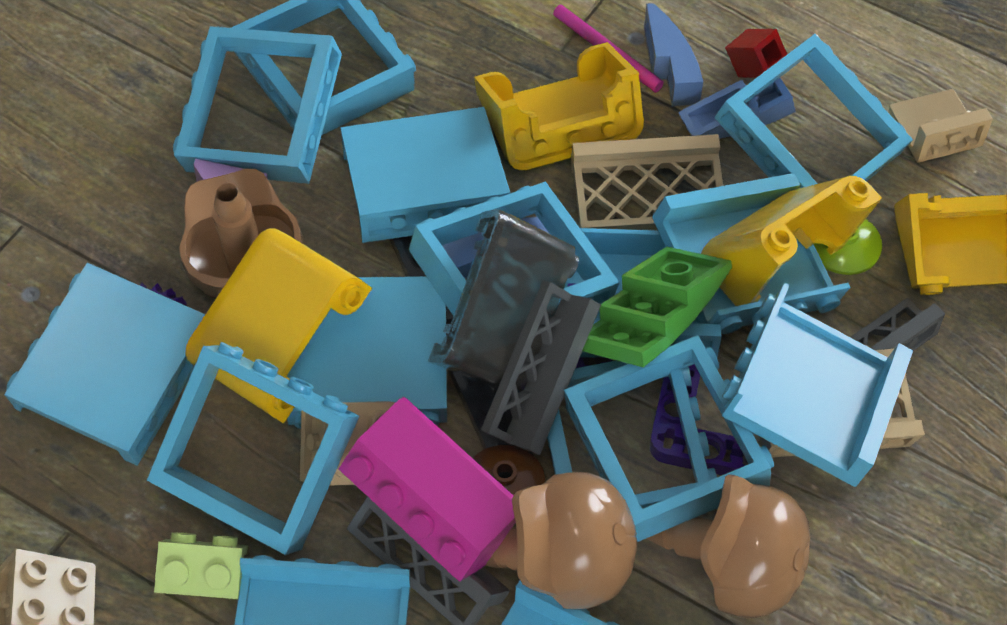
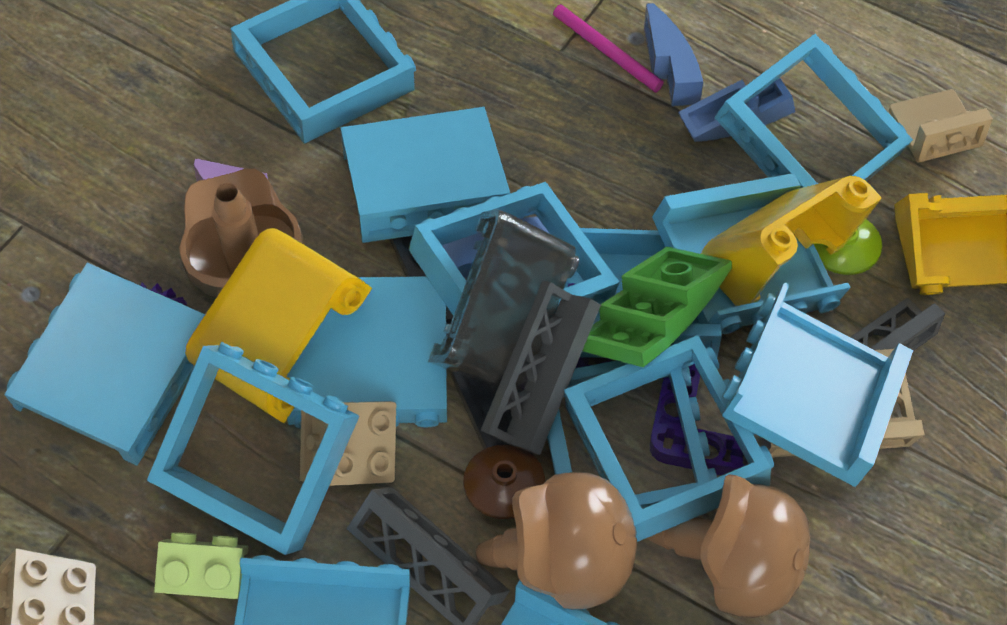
medium azure window [173,26,342,184] -> none
dark pink slope [339,397,516,582] -> none
yellow windscreen [474,42,644,170] -> none
tan fence [570,134,723,230] -> none
red brick [725,29,787,78] -> none

